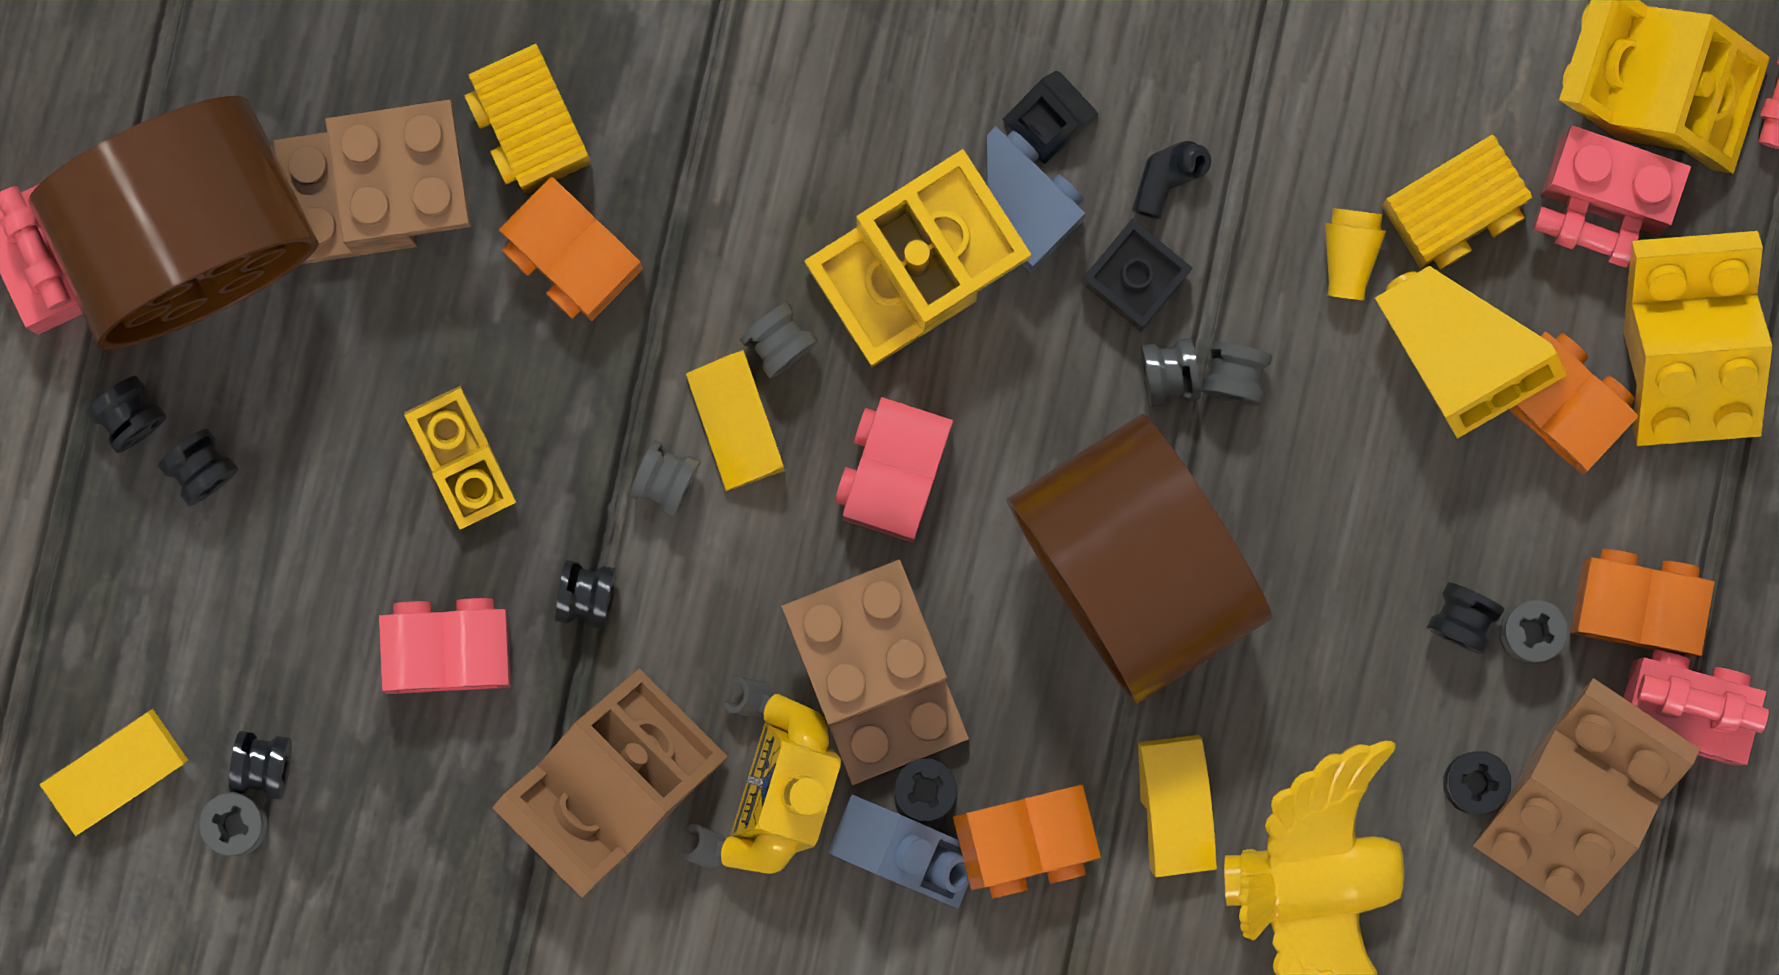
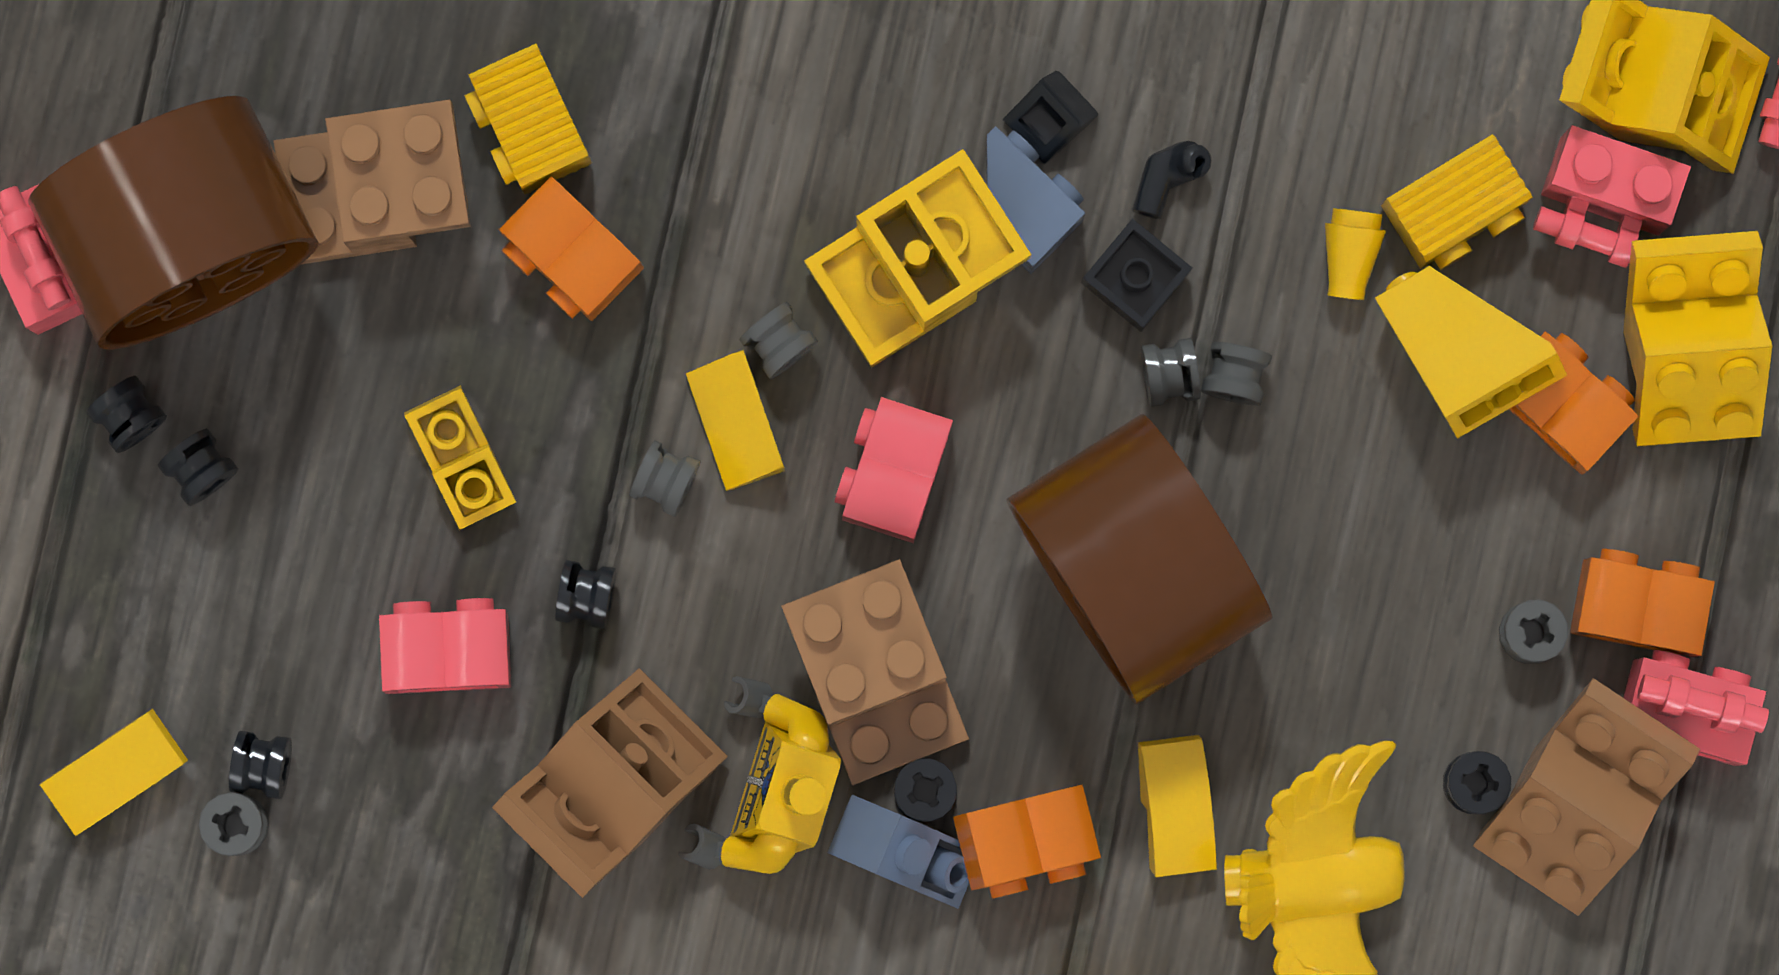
black wheel [1426,582,1504,655] -> none

